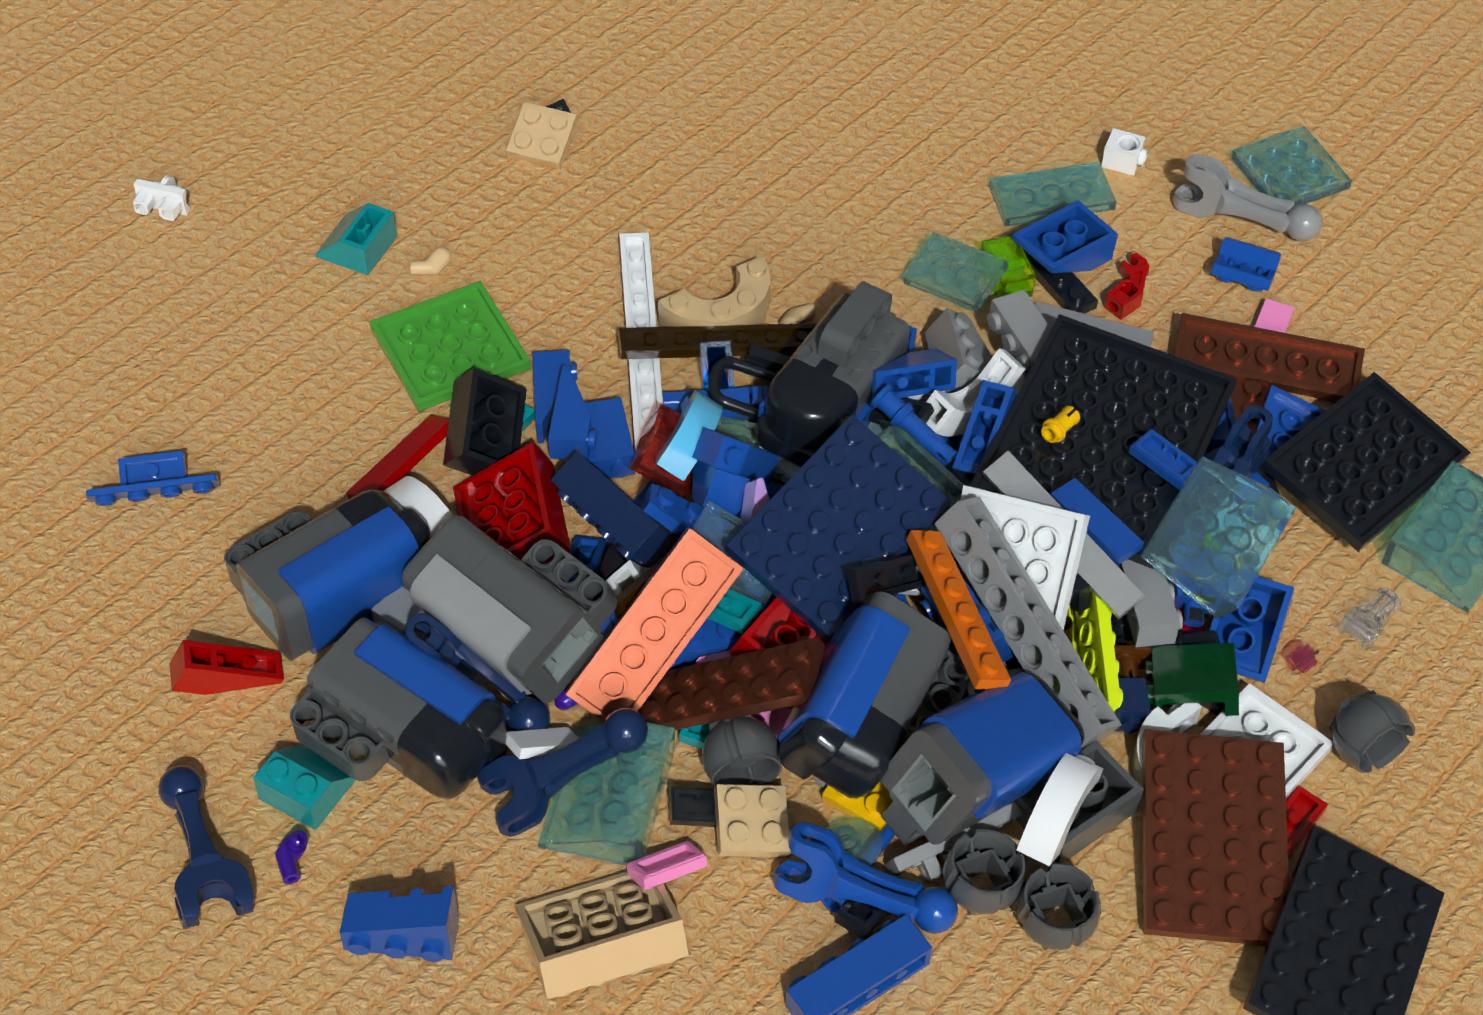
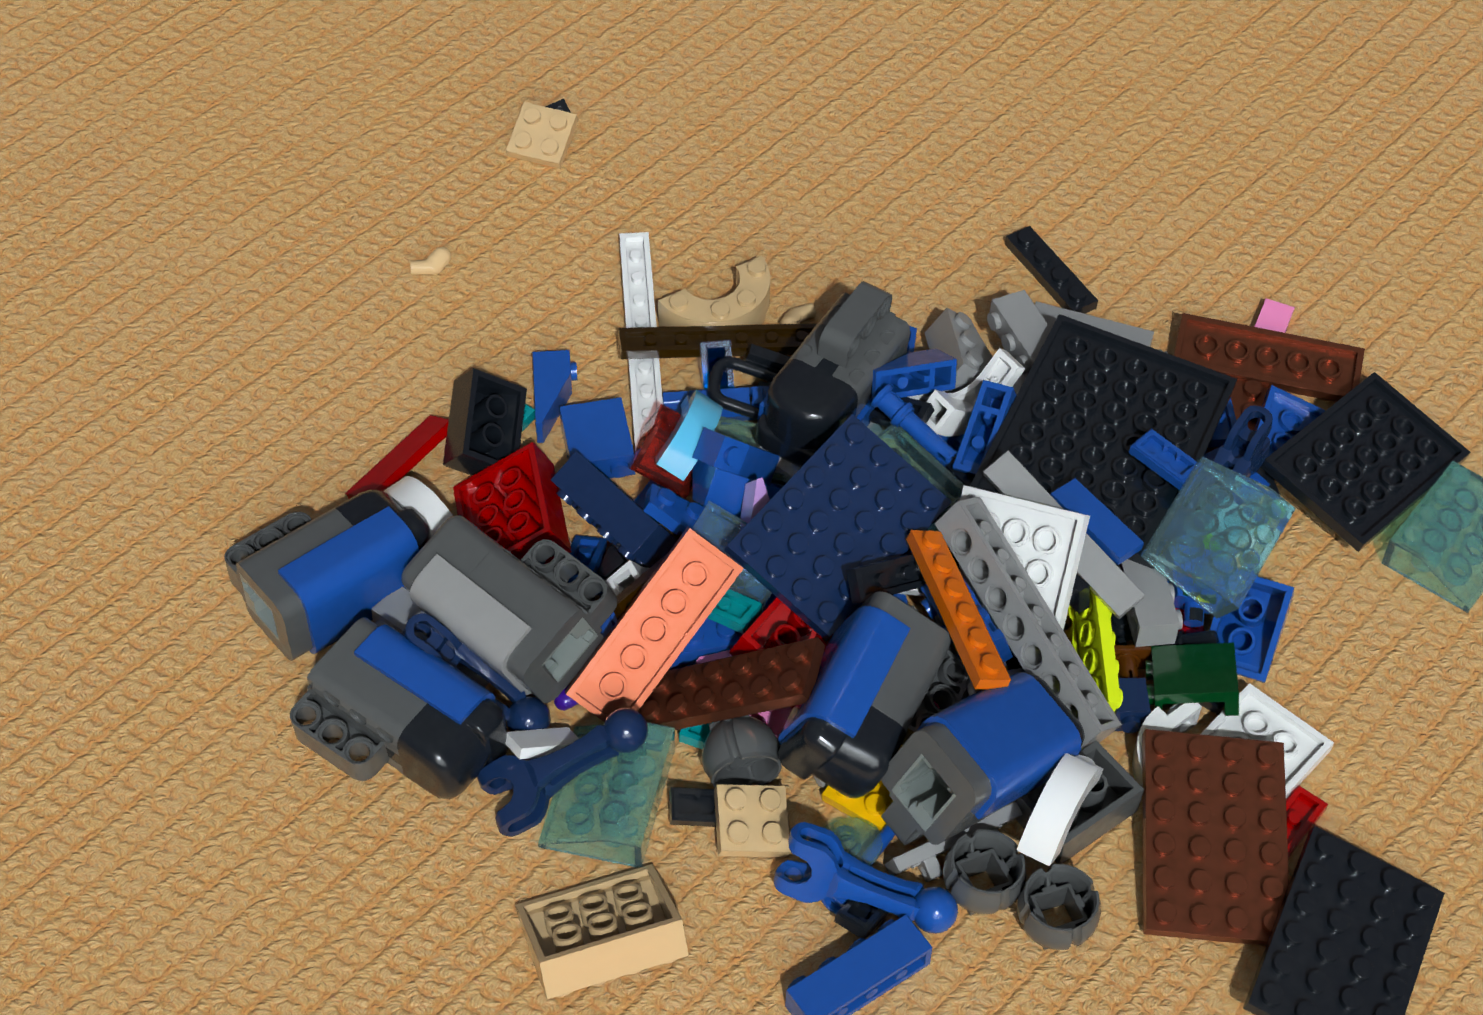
blue bracket [86,451,220,506] -> none
white hips [133,175,190,221] -> none
dark blue piece [158,765,254,929] -> none
red slope [169,640,284,695] -> none
teal slope [253,744,356,830] -> none
dark purple arm [275,830,308,884] -> none
teal slope [316,203,397,275] -> none
blue wedge [340,886,459,962] -> none
bright green plate [369,281,531,412] -> none
blue slope [548,365,597,460] -> none
bright pink tile [626,840,707,890] -> none
clear light blue plate [901,232,1008,312] -> none
clear neon green brick [977,235,1036,298] -> none
clear light blue plate [989,162,1117,227] -> none
blue slope [1012,200,1118,273] -> none
yellow pin [1041,406,1080,443] -> none
white brick [1101,128,1148,176] -> none
red piece [1104,252,1150,320] -> none
light grey piece [1173,154,1322,241] -> none
blue bracket [1211,237,1281,291] -> none
clear light blue plate [1231,126,1352,205] -> none
clear pink plate [1287,644,1319,674] -> none
dark grey piece [1329,690,1415,773] -> none
clear connector [1338,588,1402,650] -> none

